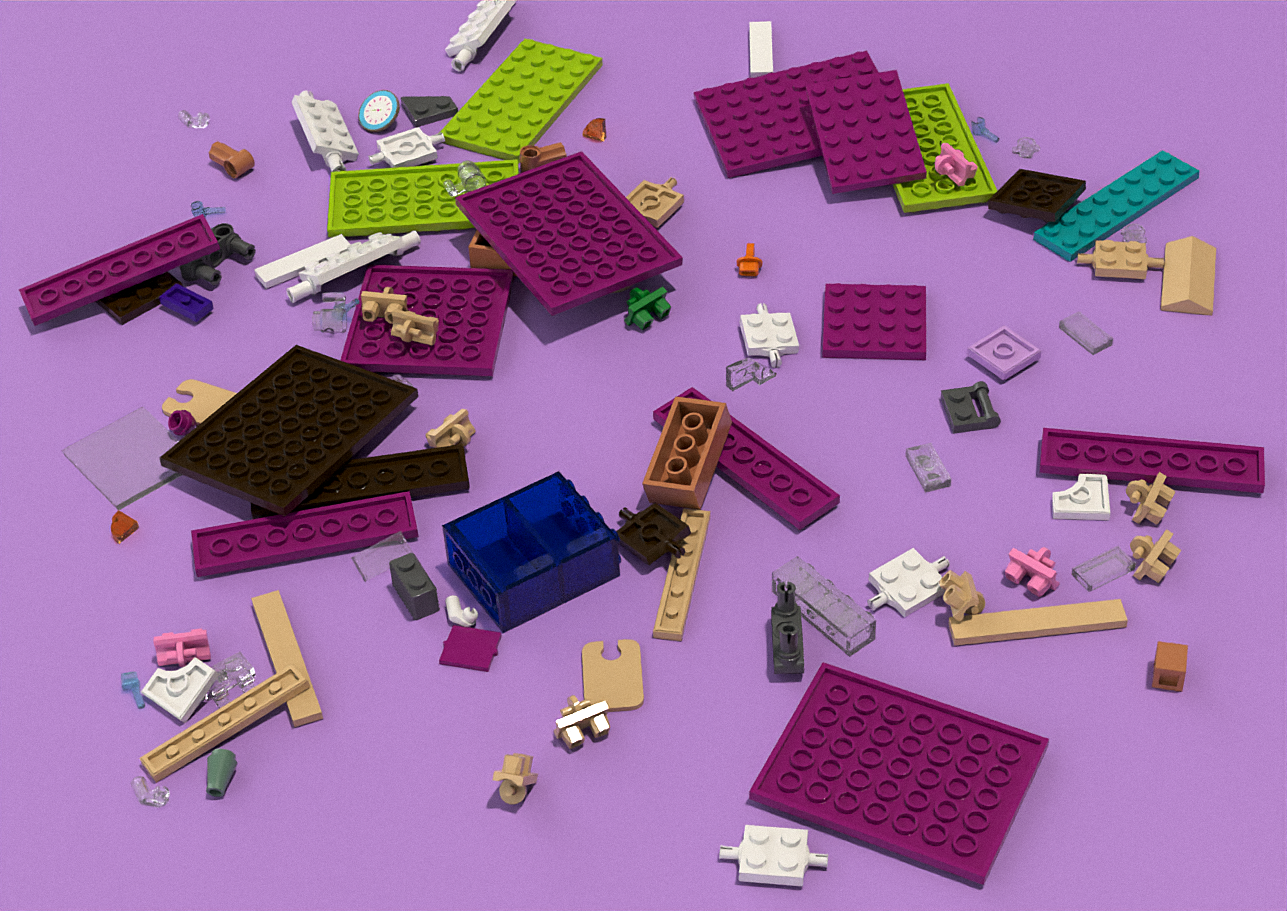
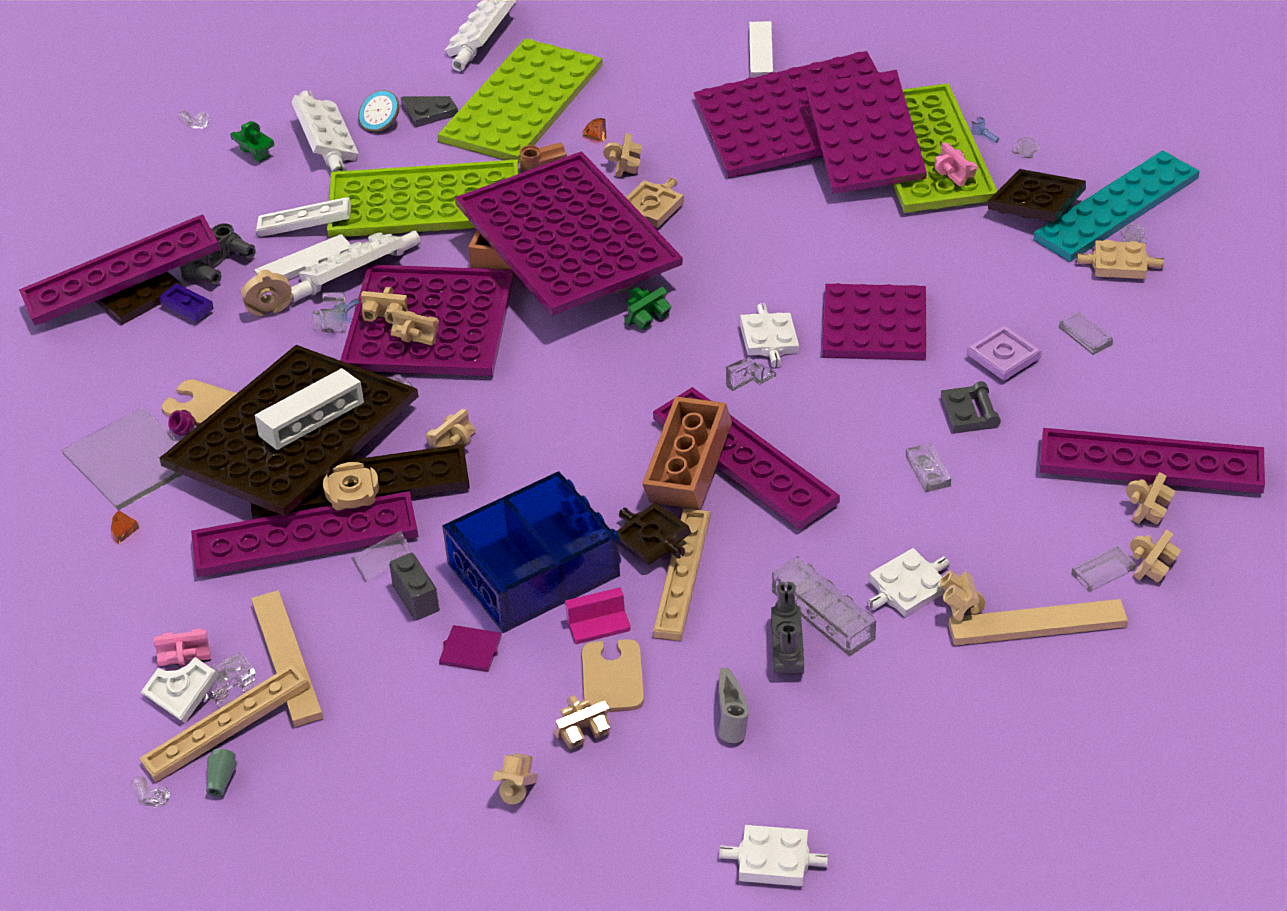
clear light blue hand [121,672,145,709] -> none
clear light blue hand [191,201,226,217] -> none
nougat piece [208,141,255,178] -> none
white plate [368,127,445,168] -> none
clear piece [443,160,487,197] -> none
white arm [445,595,478,627] -> none
orange piece [736,243,763,276] -> none
magenta plate [749,662,1049,885] -> none
bright pink hips [1005,547,1059,597] -> none
white tile [1052,474,1110,521] -> none
nougat brick [1152,641,1188,692] -> none
tan slope [1161,236,1216,315] -> none
none -> green hips [230,121,275,162]
none -> tan plate [240,270,292,316]
none -> white brick [255,368,364,450]
none -> white tile [256,197,351,237]
none -> tan plate [323,462,379,510]
none -> dark pink panel [565,587,631,644]
none -> tan hips [603,133,643,177]
none -> light grey piece [718,668,749,743]

